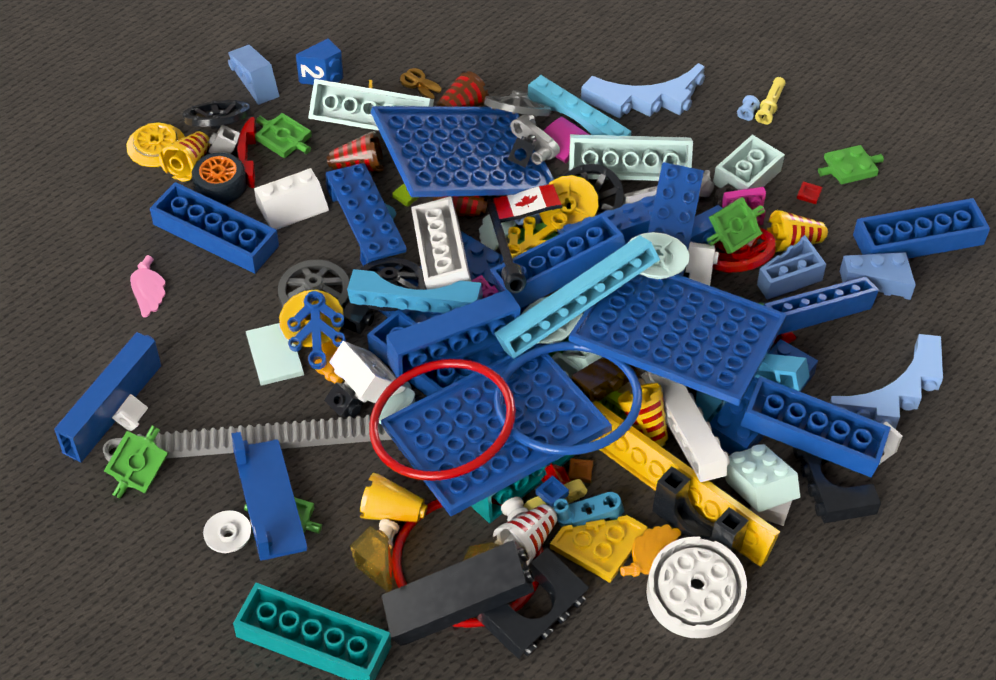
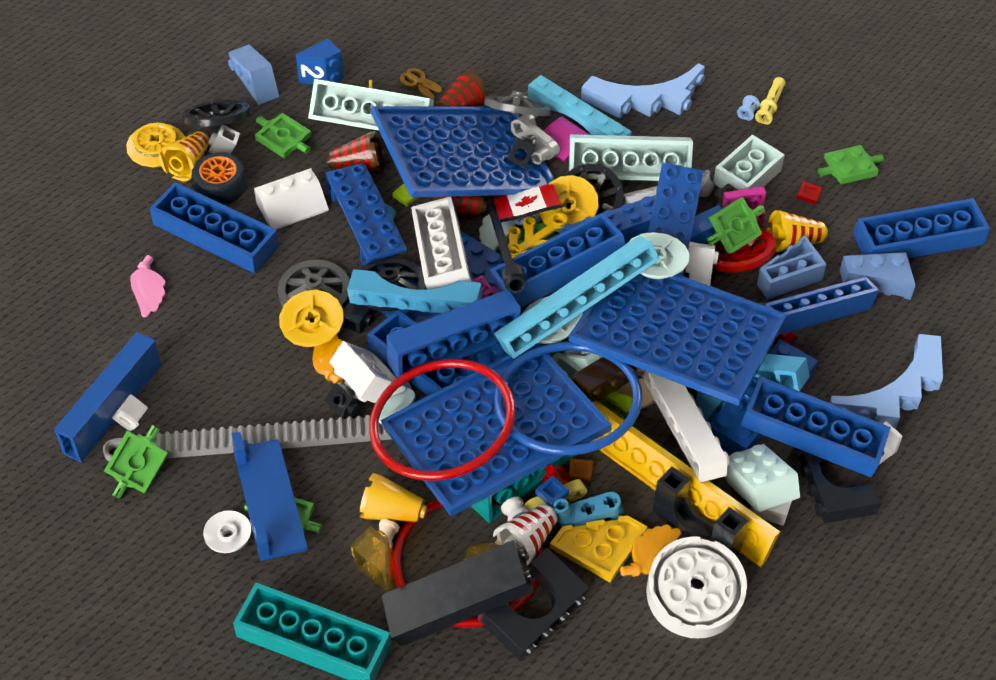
red slope [237,117,256,188] -> none
light aqua tile [246,323,304,385] -> none
blue plant [287,291,346,370] -> none
yellow cone [618,383,668,447] -> none

